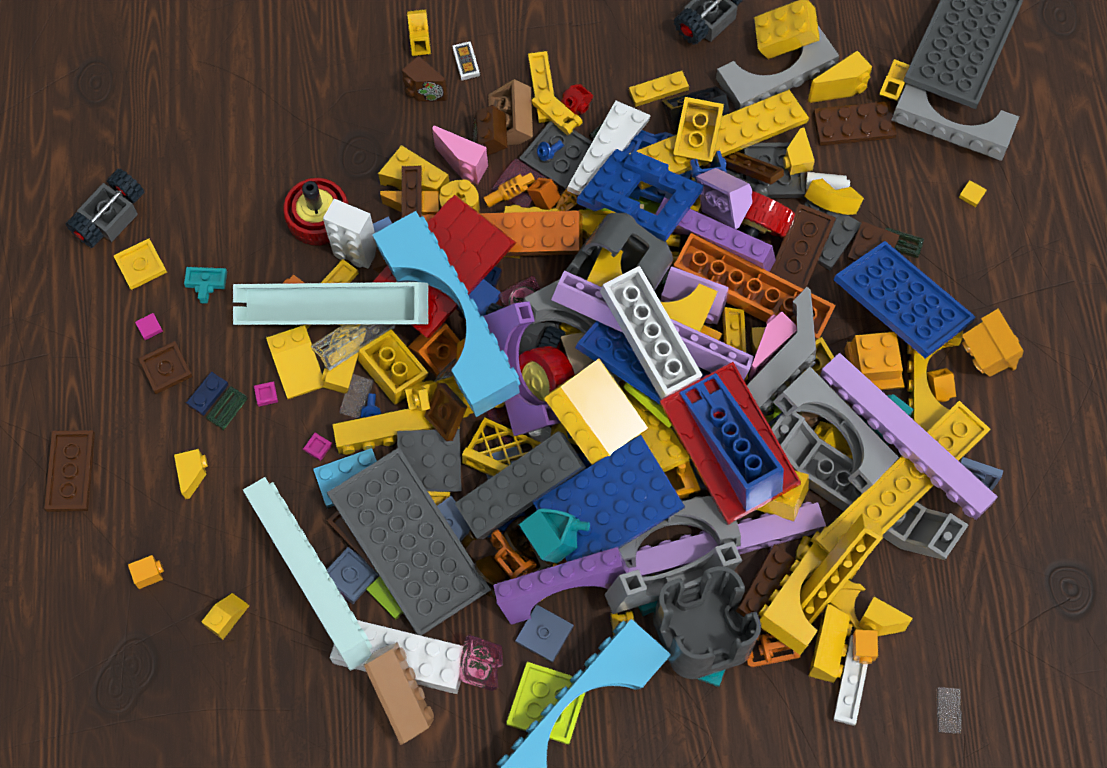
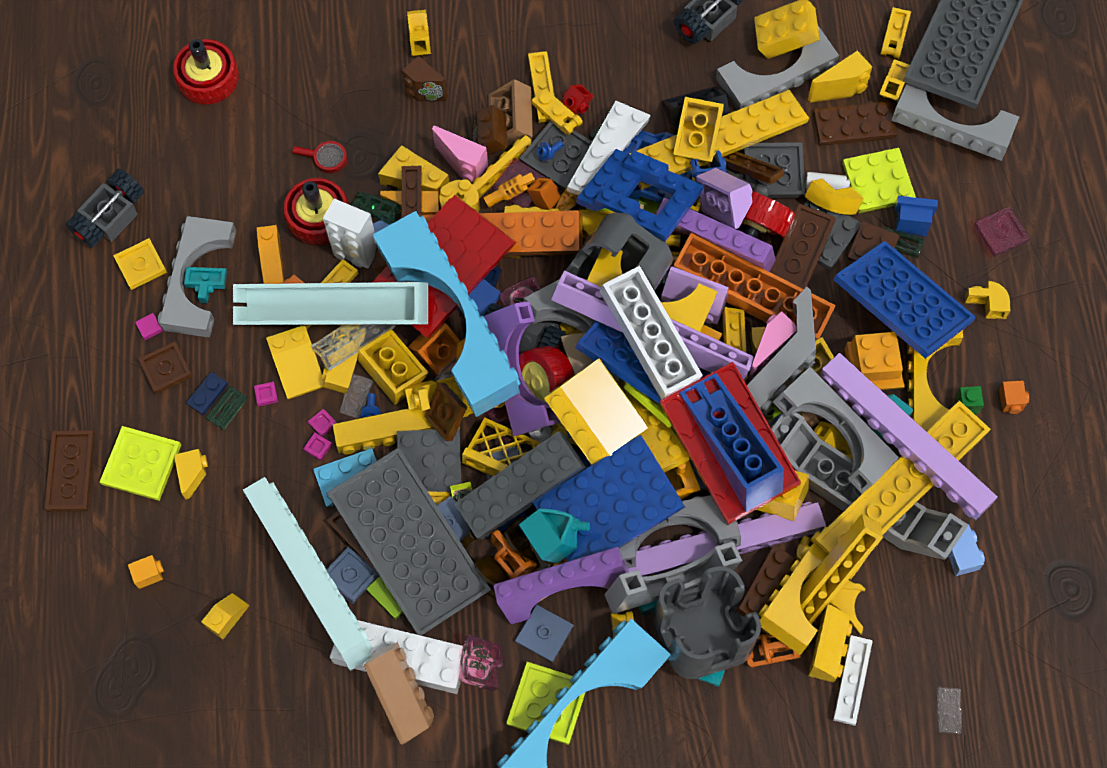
tile [452,41,480,80] -> none
yellow plate [629,71,689,107] -> none
yellow slope [783,128,815,175] -> none
light orange brick [853,630,878,664] -> none
yellow slope [858,597,912,636] -> none
light orange brick [927,368,956,402] -> none
yellow tile [959,180,987,207] -> none
sand blue plate [960,457,1003,491] -> none
light orange piece [962,309,1024,377] -> none
none -> neon yellow plate [100,426,181,501]
none -> light grey arch [158,216,236,338]
none -> red wheel [173,39,239,105]
none -> light orange slope [257,225,284,284]
none -> piece [293,141,347,174]
none -> dark pink tile [308,409,337,437]
none -> clear green plate [350,191,402,224]
none -> tile [450,482,472,502]
none -> yellow plate [472,135,531,198]
none -> neon yellow plate [842,148,916,214]
none -> yellow plate [880,7,911,59]
none -> blue plate [894,196,938,237]
none -> light blue brick [948,525,985,576]
none -> green brick [956,386,984,414]
none -> yellow brick [965,281,1010,319]
none -> clear pink plate [974,207,1030,257]
none -> orange brick [999,381,1029,414]

